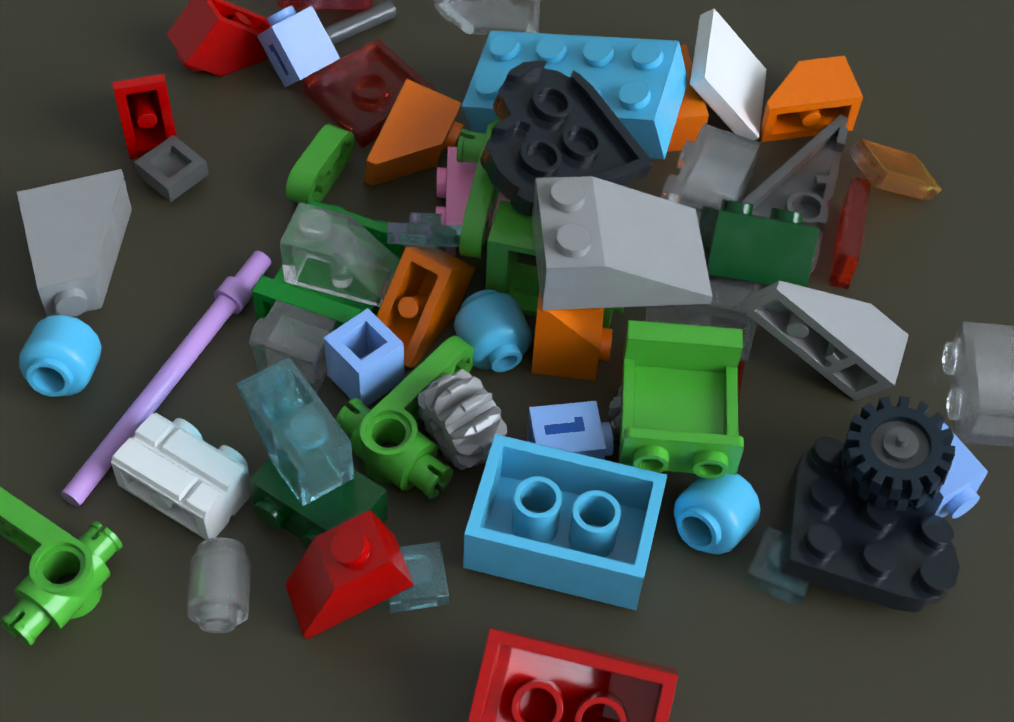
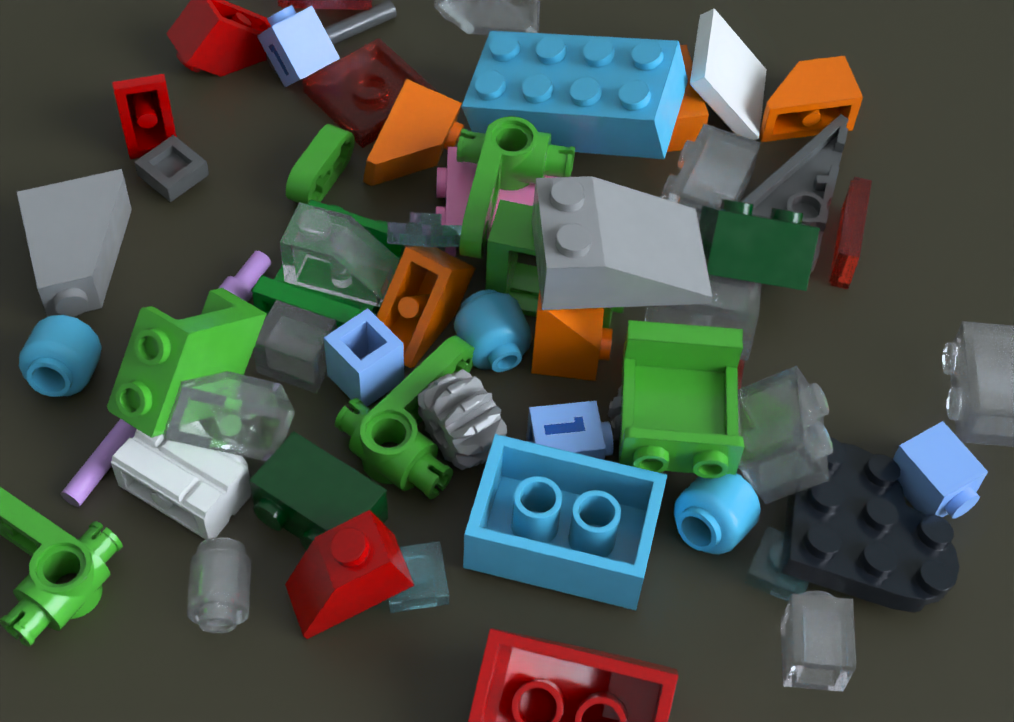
clear light blue slope [237,357,354,506] -> none
black plate [480,60,654,216] -> none
light grey slope [739,280,909,401] -> none
black wheel [841,396,955,511] -> none
clear orange tile [849,138,942,201] -> none
none -> bright green panel [107,288,267,438]
none -> clear slope [163,371,295,461]
none -> clear brick [738,365,833,504]
none -> clear brick [781,590,856,692]

